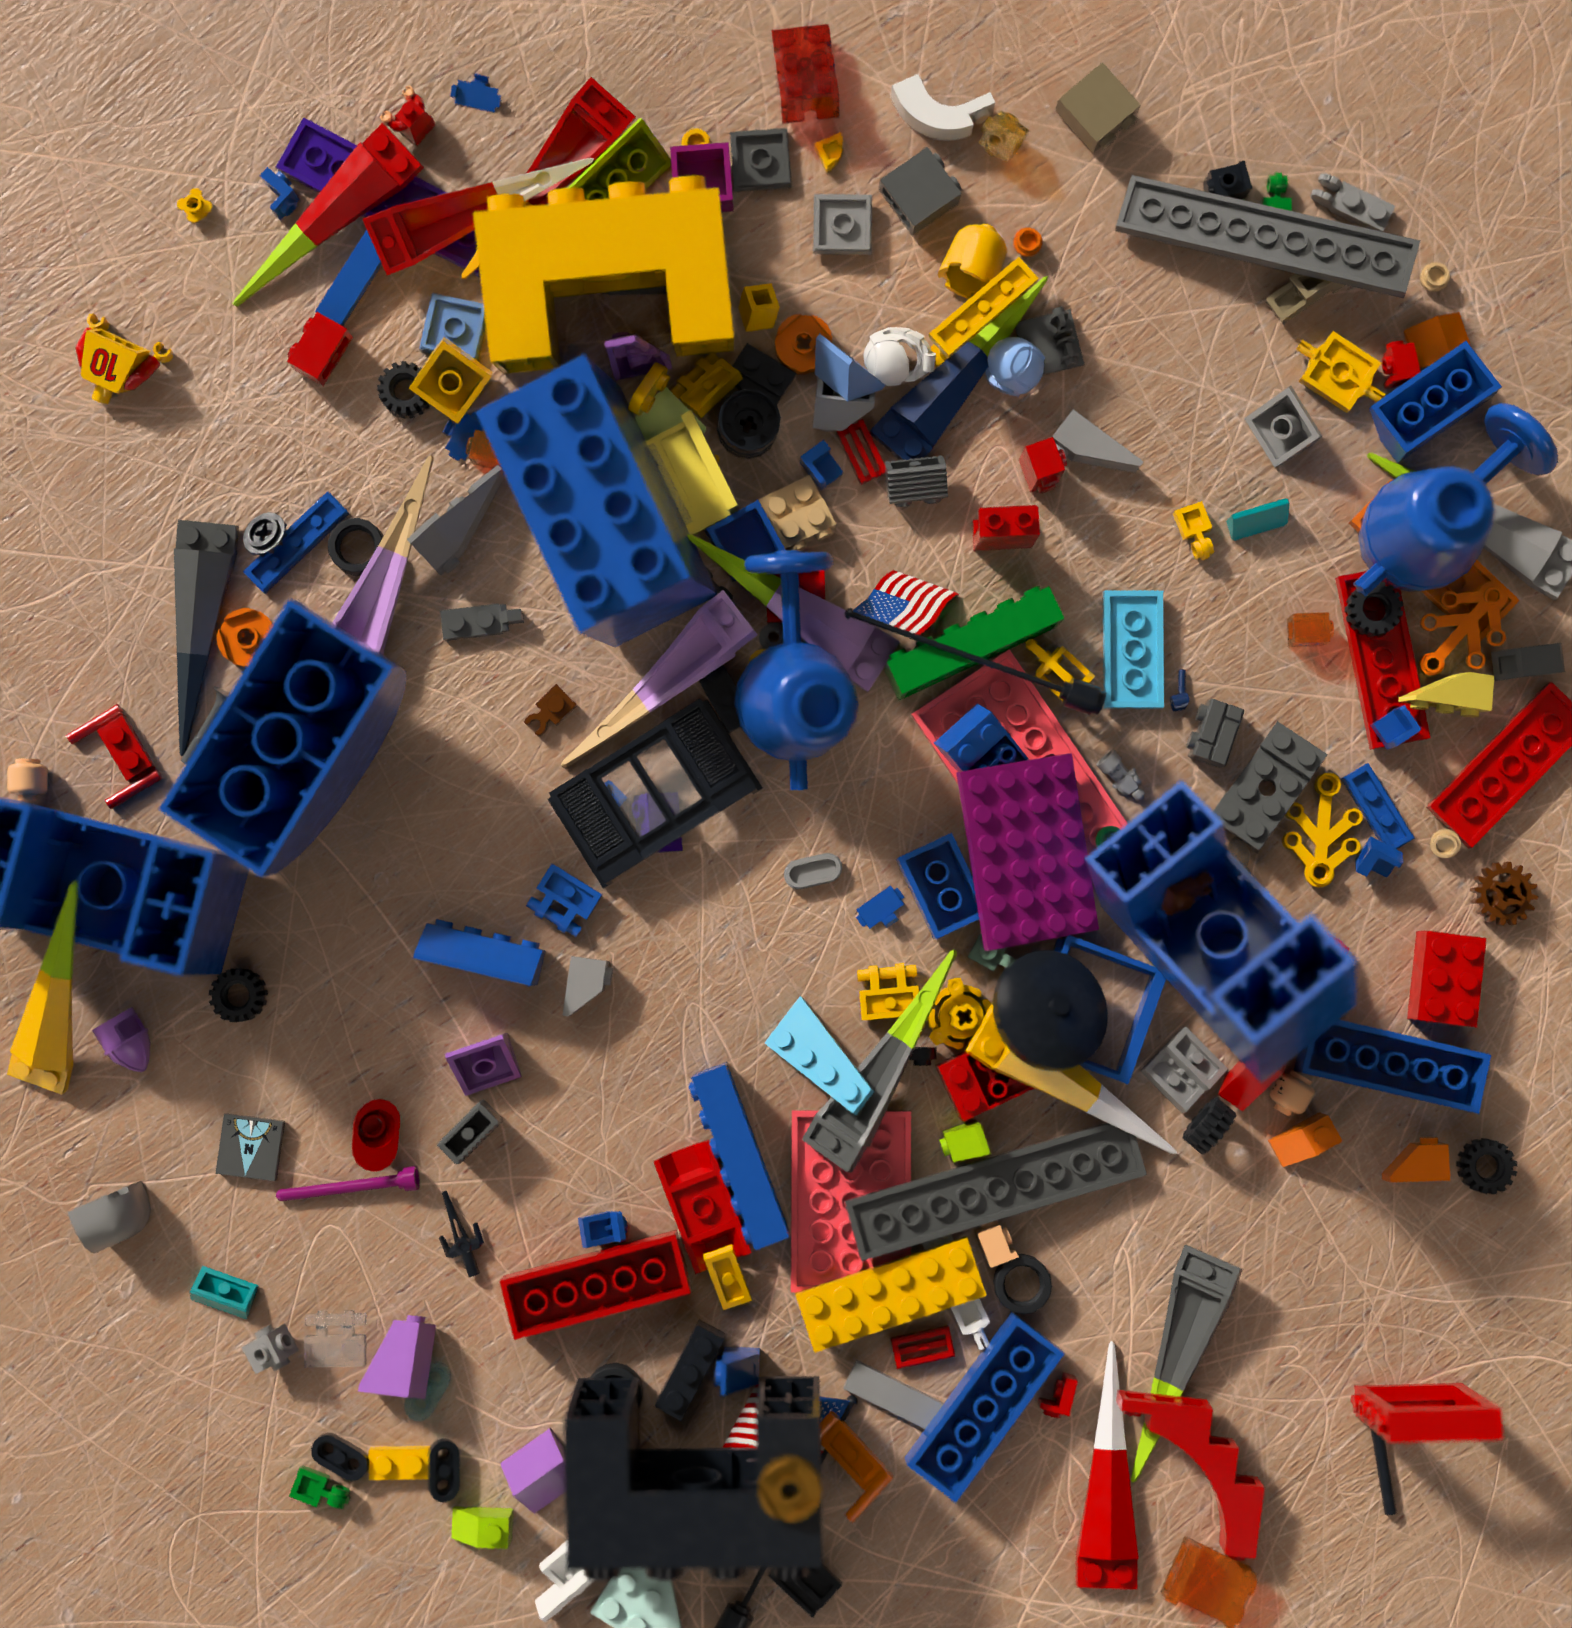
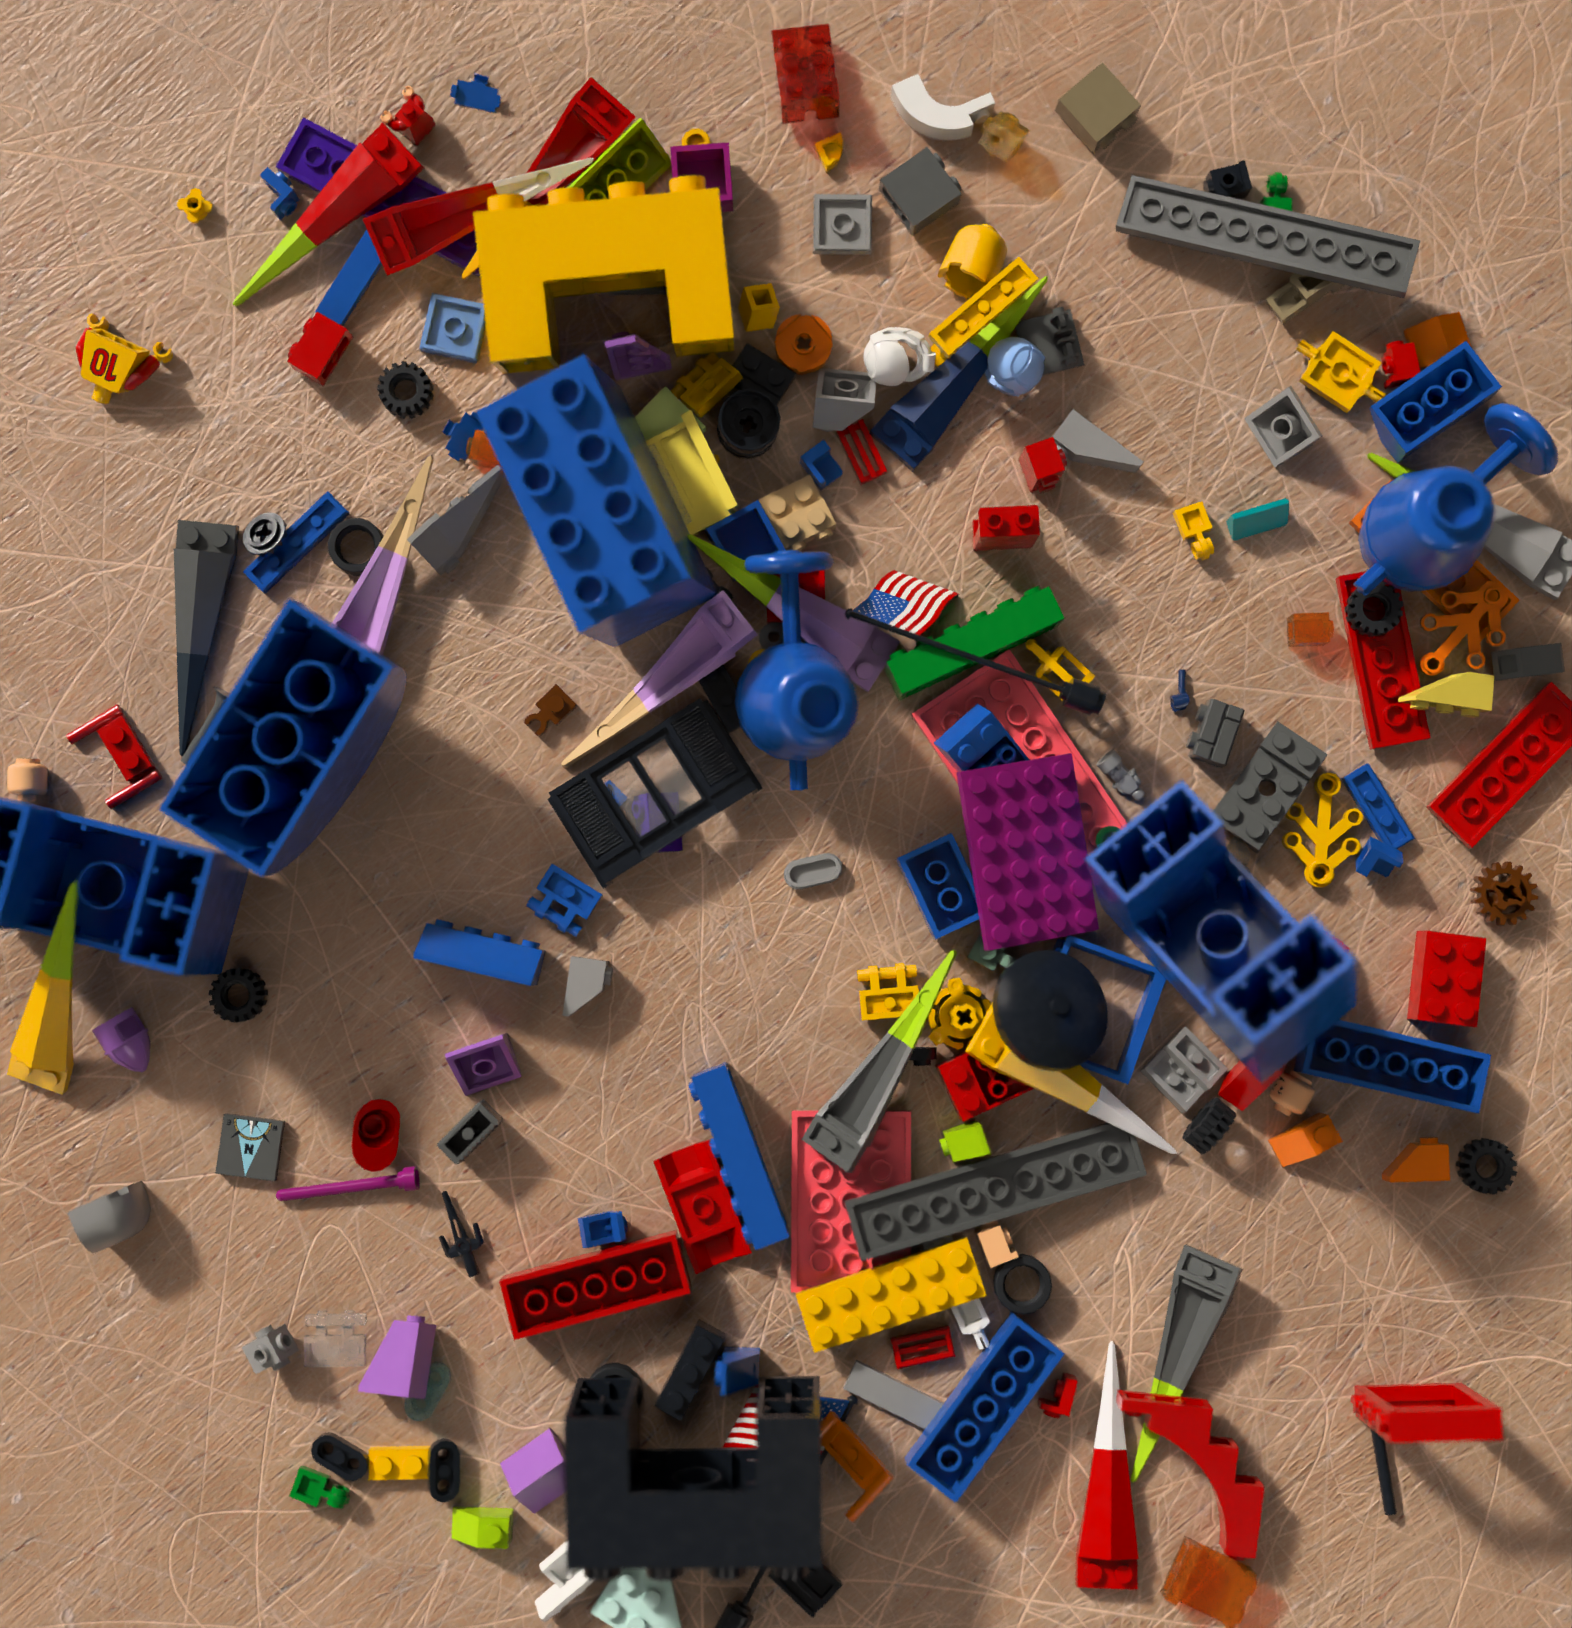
teal slope [190,1266,259,1319] -> none
orange plate [217,608,273,668] -> none
yellow slope [409,337,492,424] -> none
dark grey hinge [440,604,524,641] -> none
yellow plate [628,362,670,416] -> none
yellow plate [704,1244,752,1310] -> none
dark grey tile [730,128,792,192] -> none
pearl gold tile [758,1456,822,1522] -> none
medium azure wing [765,996,874,1115] -> none
medium blue slope [815,333,885,402] -> none
blue piece [856,885,904,929] -> none
dark grey brick [885,456,948,507] -> none
orange plate [1013,227,1043,257] -> none
medium azure plate [1103,590,1164,709] -> none
reddish brown plate [1162,871,1214,916] -> none
light grey hinge [1310,173,1395,232] -> none
blue panel [1370,705,1422,750] -> none
tan plate [1420,262,1450,292] -> none
tan plate [1430,829,1461,858] -> none

